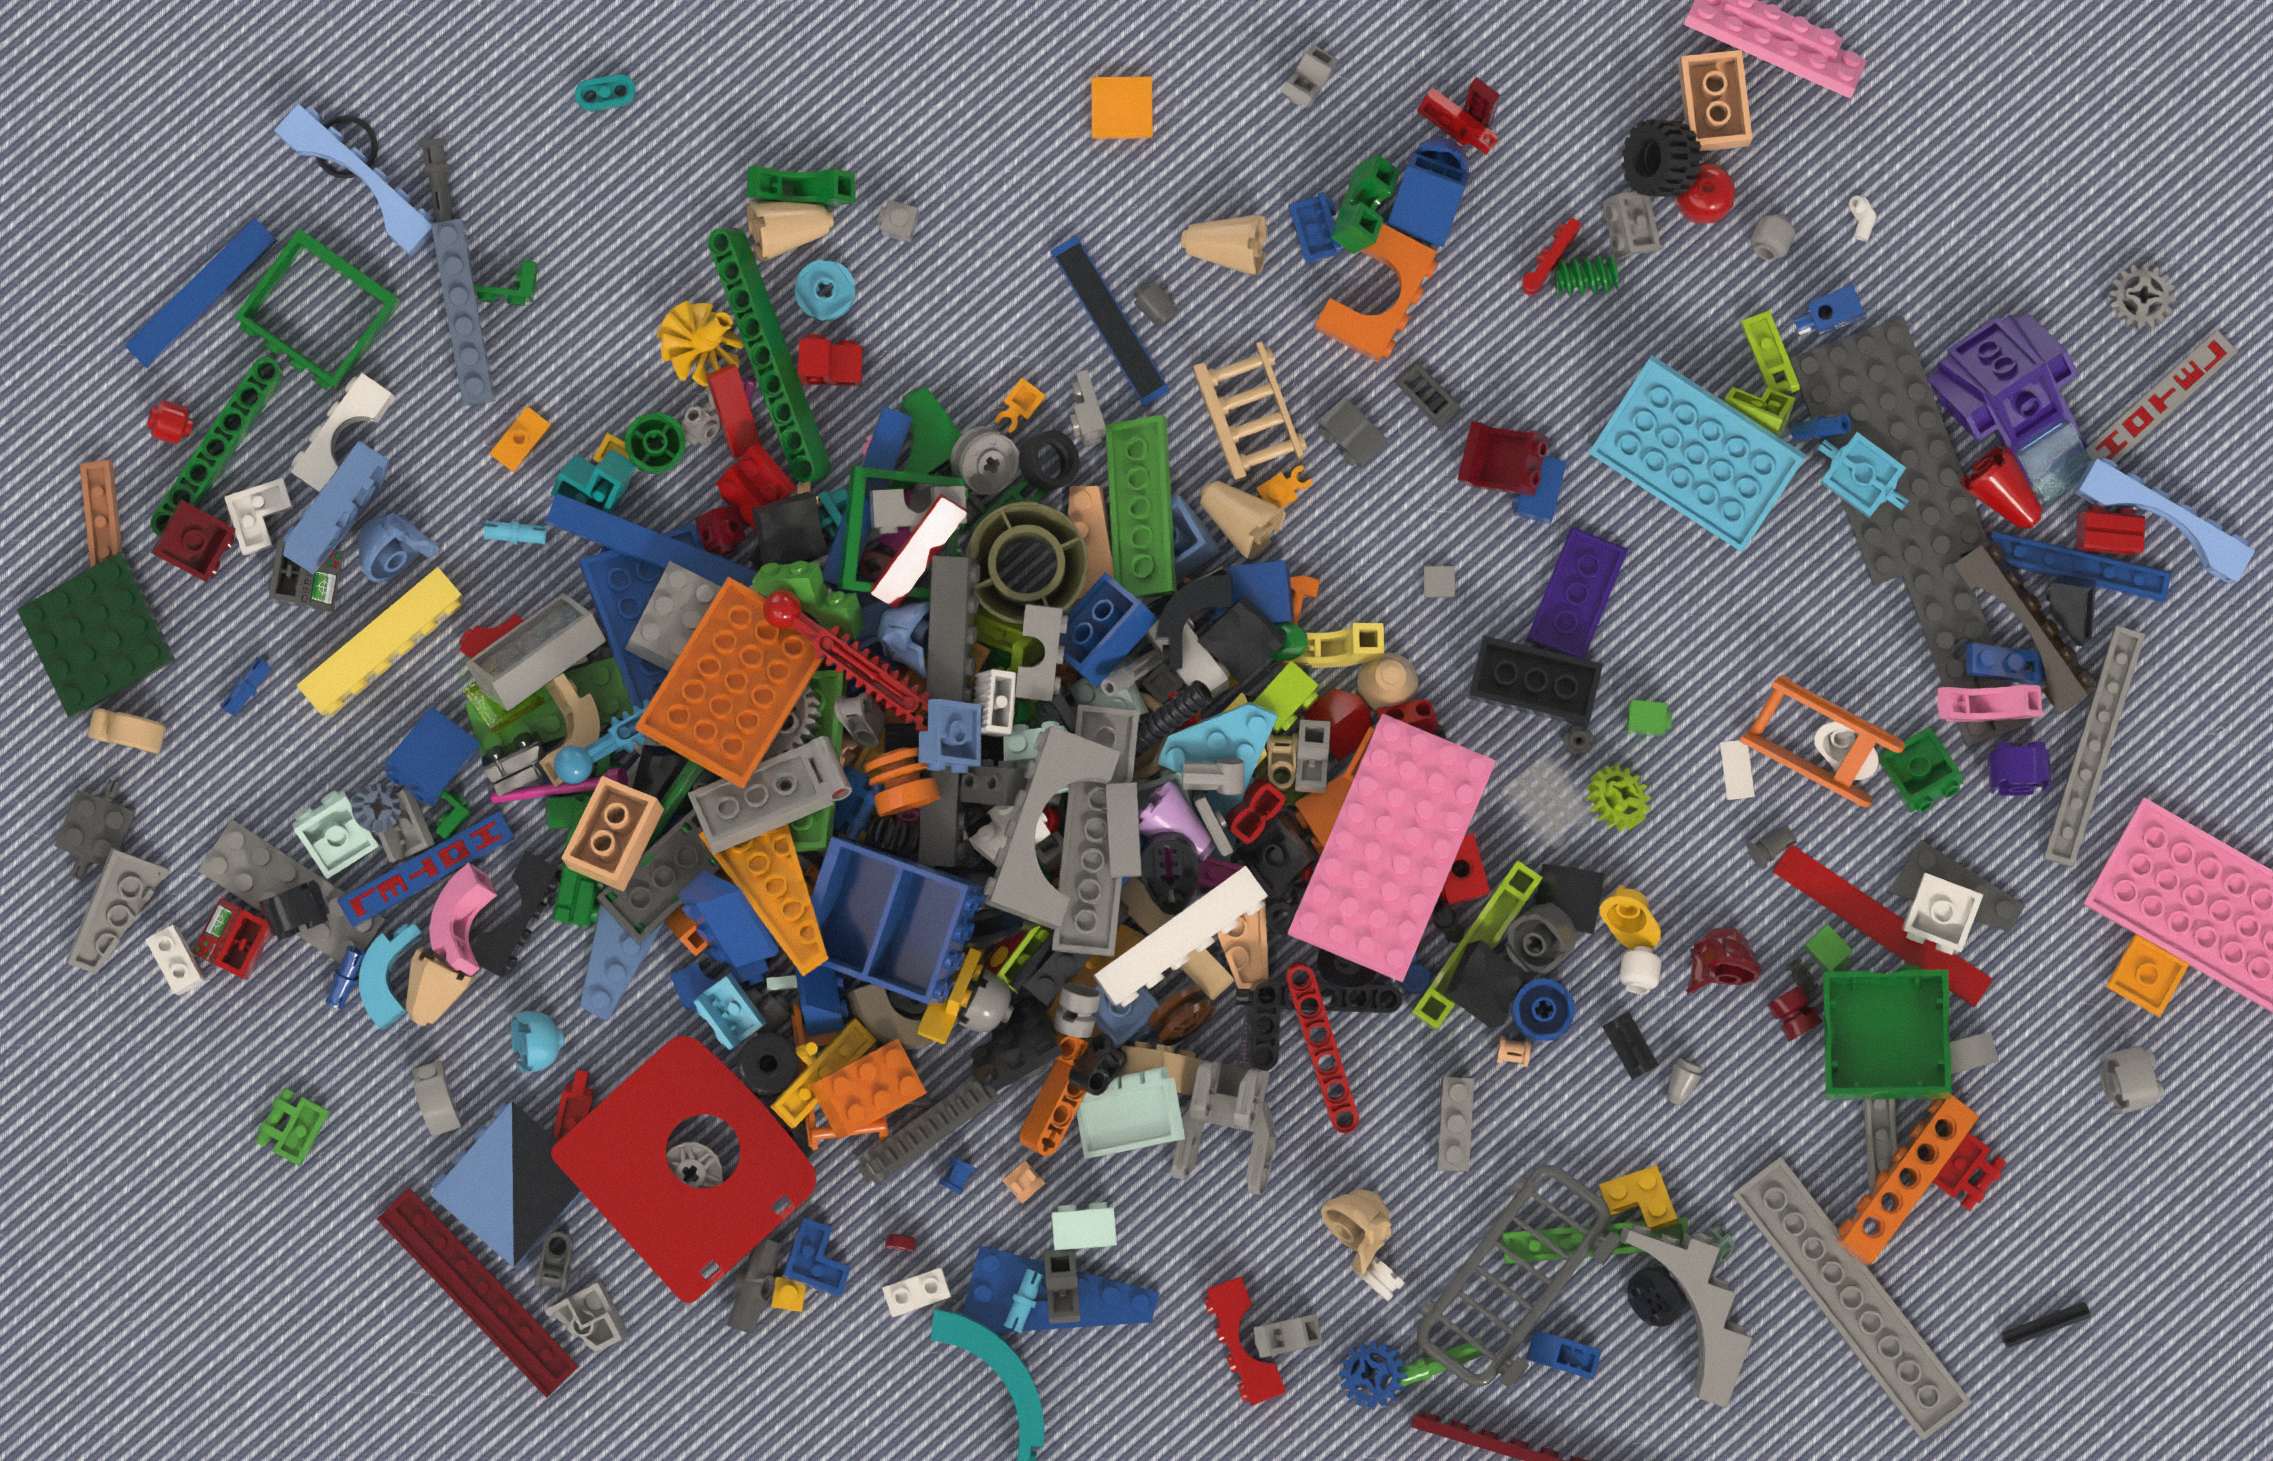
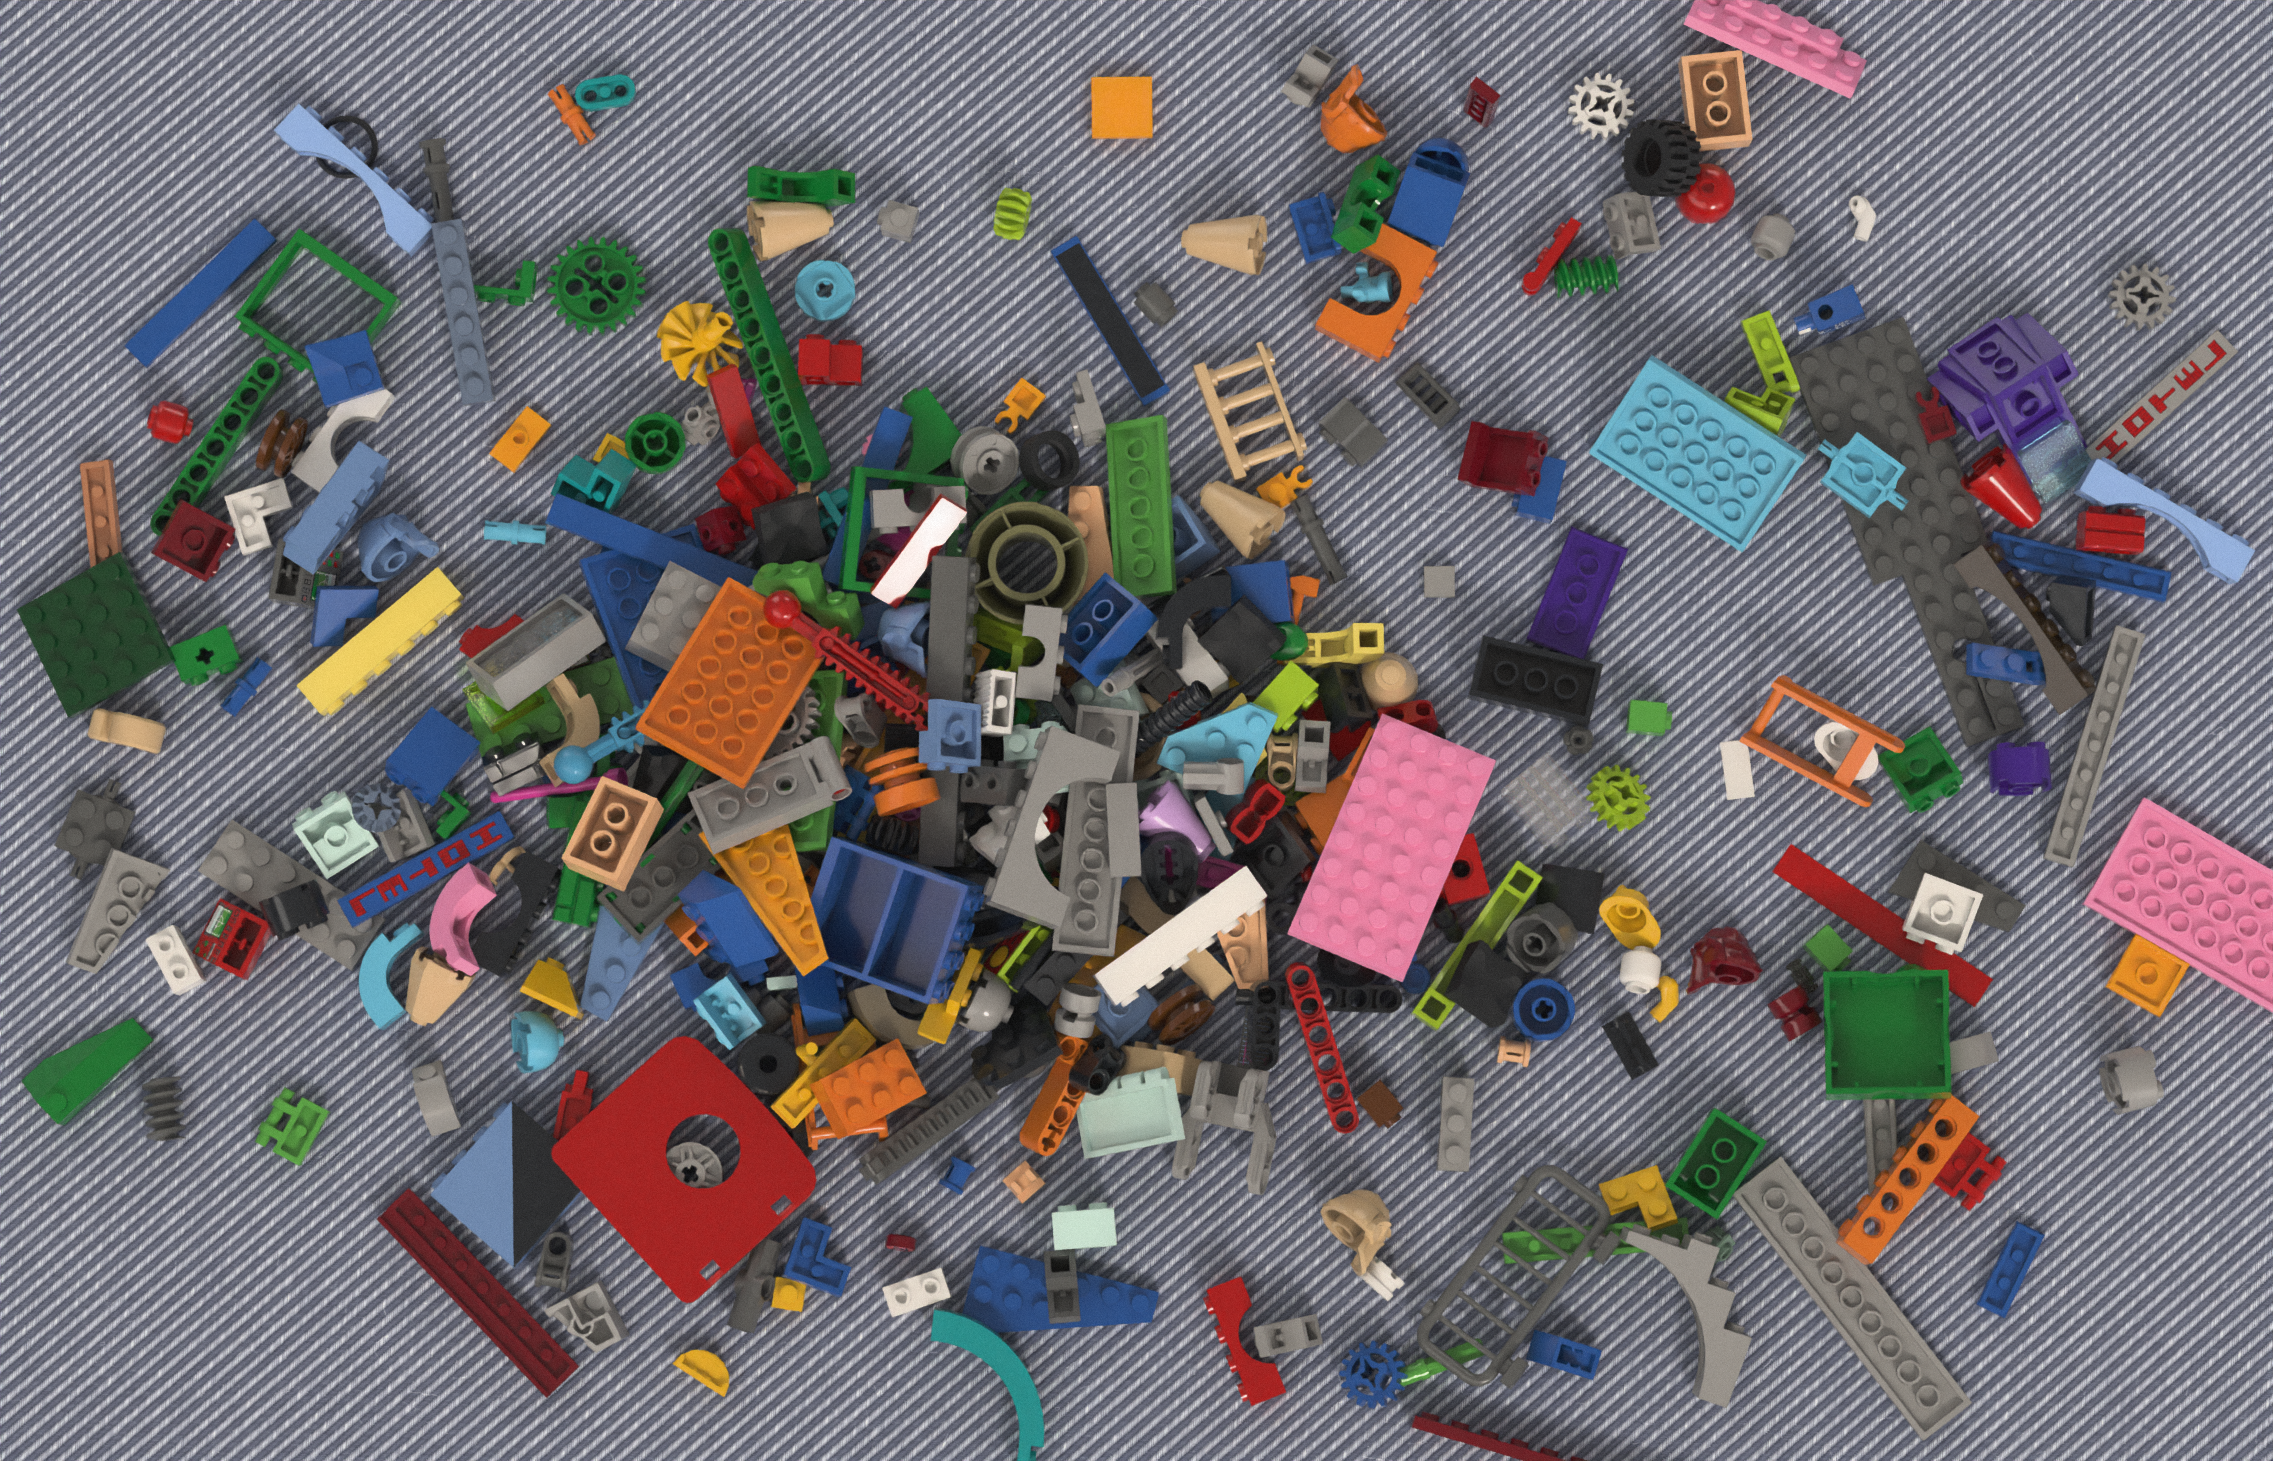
blue pin [325,946,365,1009] -> none
medium azure pin [1003,1268,1045,1333] -> none
red hinge [1417,87,1499,155] -> none
black plate [1627,1266,1687,1327] -> none
light grey cone [1666,1058,1702,1106] -> none
dark grey pin [1747,826,1797,870] -> none
blue pin [1791,414,1851,441] -> none
bright pink arch [1937,685,2043,722] -> none
black axle [2001,1302,2091,1348] -> none
none -> green wedge [22,1018,154,1126]
none -> dark grey piece [142,1076,186,1141]
none -> green brick [170,625,243,687]
none -> reddish brown wheel [256,409,308,479]
none -> blue plate [305,330,385,408]
none -> blue tile [310,586,379,647]
none -> tan piece [489,846,525,886]
none -> yellow slope [520,957,584,1020]
none -> green gear [547,236,647,336]
none -> orange pin [548,84,596,146]
none -> yellow plate [672,1350,729,1397]
none -> lime gear [993,187,1032,240]
none -> dark grey pin [1290,494,1348,585]
none -> black hinge [1315,663,1373,733]
none -> orange head [1320,64,1388,153]
none -> medium azure piece [1341,262,1393,303]
none -> reddish brown brick [1355,1079,1404,1129]
none -> white gear [1568,73,1634,140]
none -> yellow arm [1649,976,1679,1023]
none -> green brick [1664,1108,1767,1220]
none -> dark red plate [1915,386,1957,445]
none -> blue tile [1976,1221,2045,1318]

